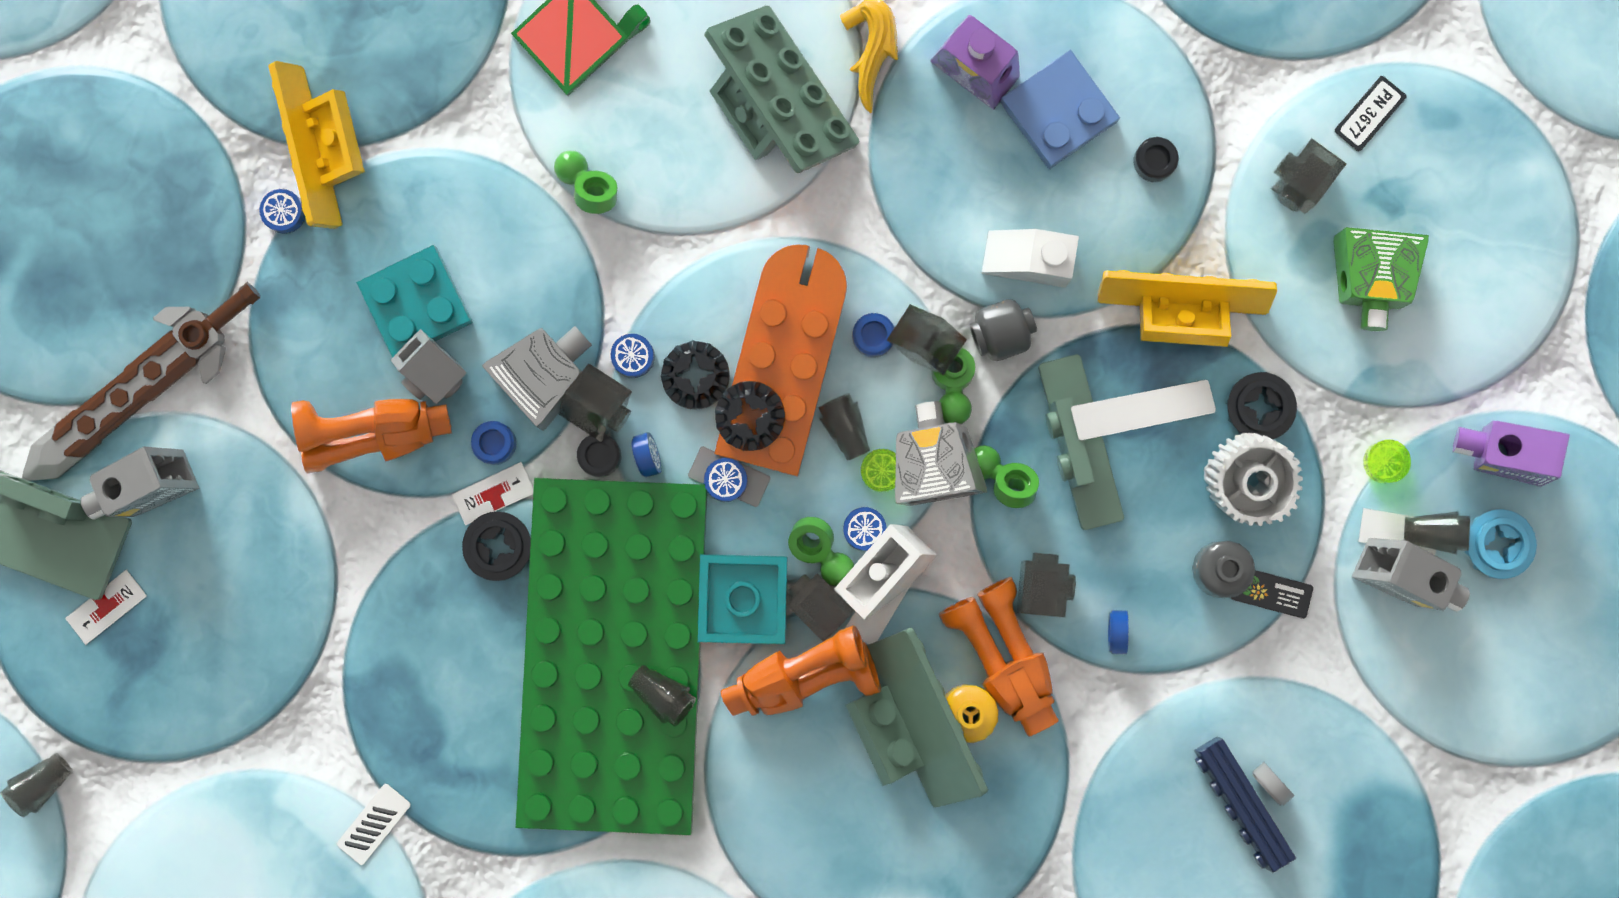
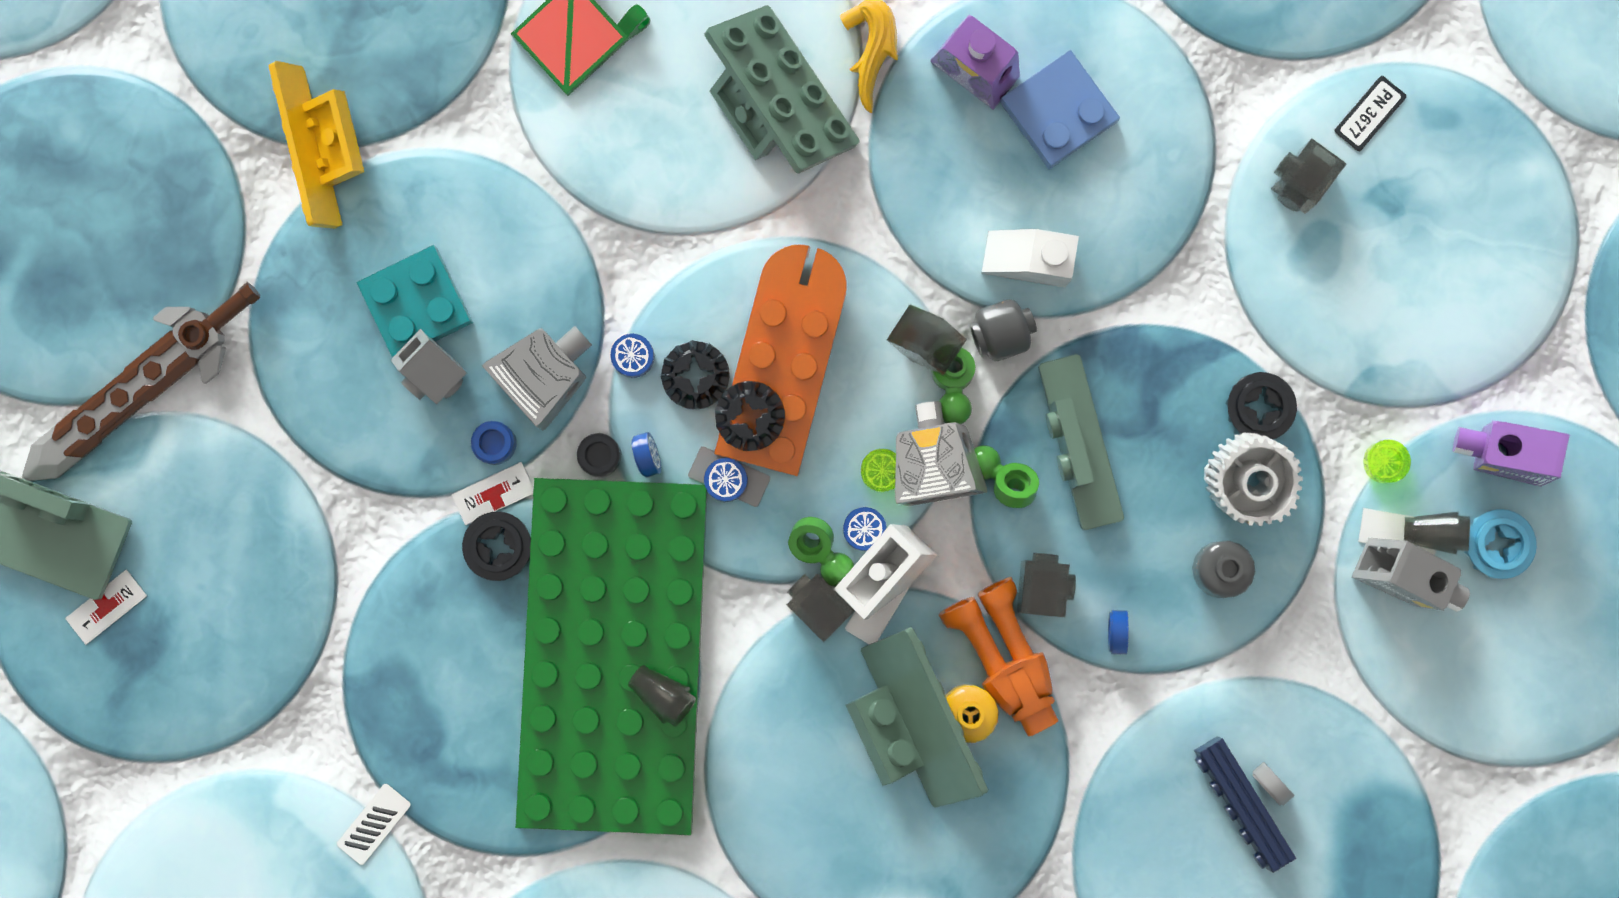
clear smoke cone [1,753,73,817] -> none
light grey torso [81,447,199,520] -> none
blue tile [259,189,305,234] -> none
orange piece [291,399,452,474] -> none
bright green plate [554,150,618,214] -> none
clear smoke brick [559,363,632,442] -> none
teal plate [698,554,788,644] -> none
orange piece [721,626,881,716] -> none
clear smoke cone [818,393,870,460] -> none
blue tile [852,313,895,357] -> none
white sticker [1071,380,1216,440] -> none
yellow bracket [1097,270,1277,347] -> none
black tile [1133,137,1179,182] -> none
black sticker [1231,570,1313,619] -> none
bright green torso [1333,227,1429,331] -> none

